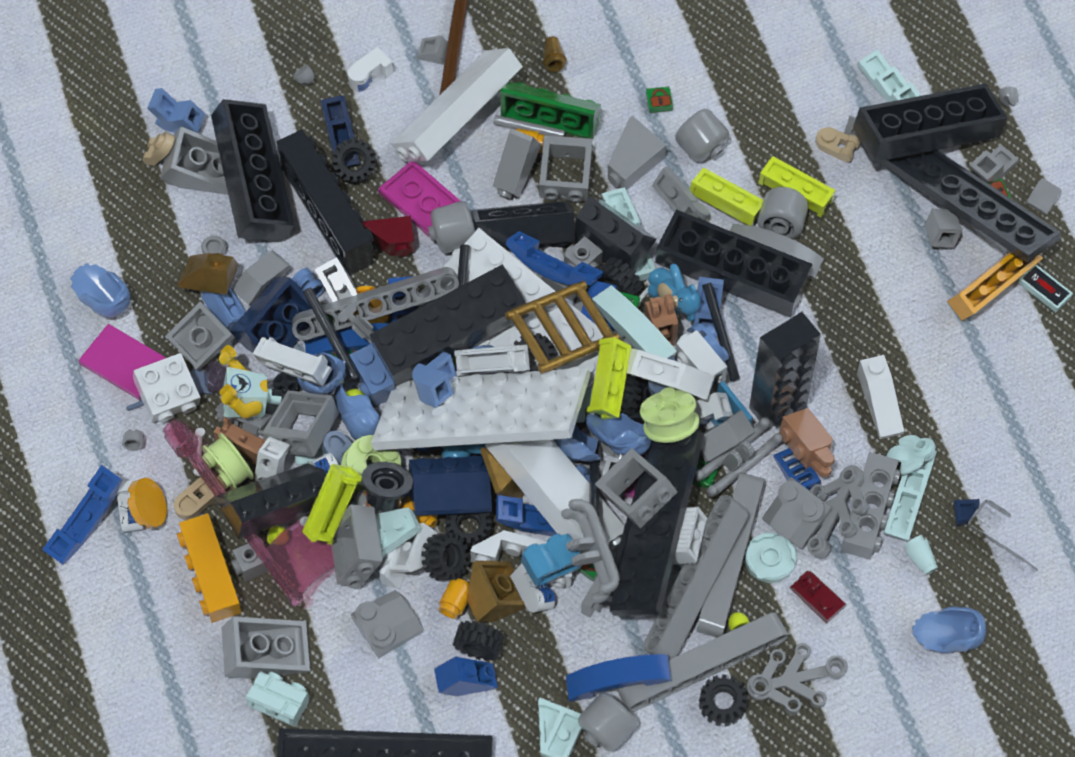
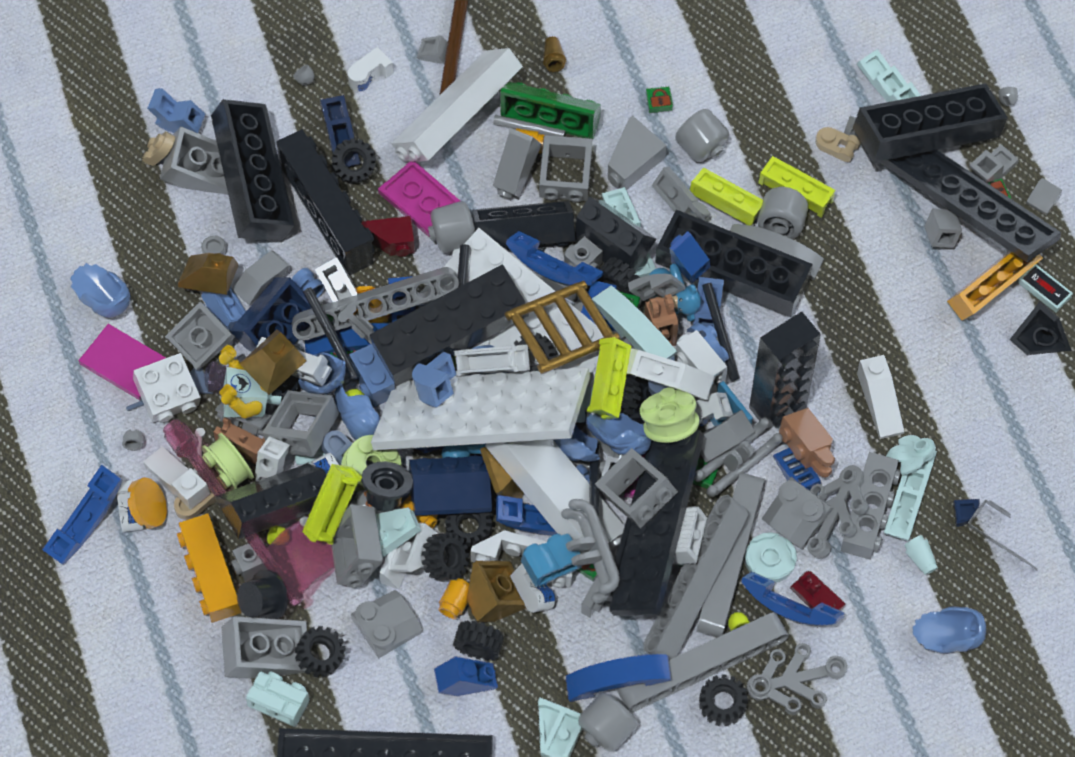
none -> white slope [143,446,210,510]
none -> black piece [237,570,288,619]
none -> pearl gold slope [239,330,307,395]
none -> black tyre [295,626,346,678]
none -> light grey slope [628,274,686,301]
none -> blue slope [670,231,710,284]
none -> blue slope [741,572,845,625]
none -> black slope [1010,302,1072,356]

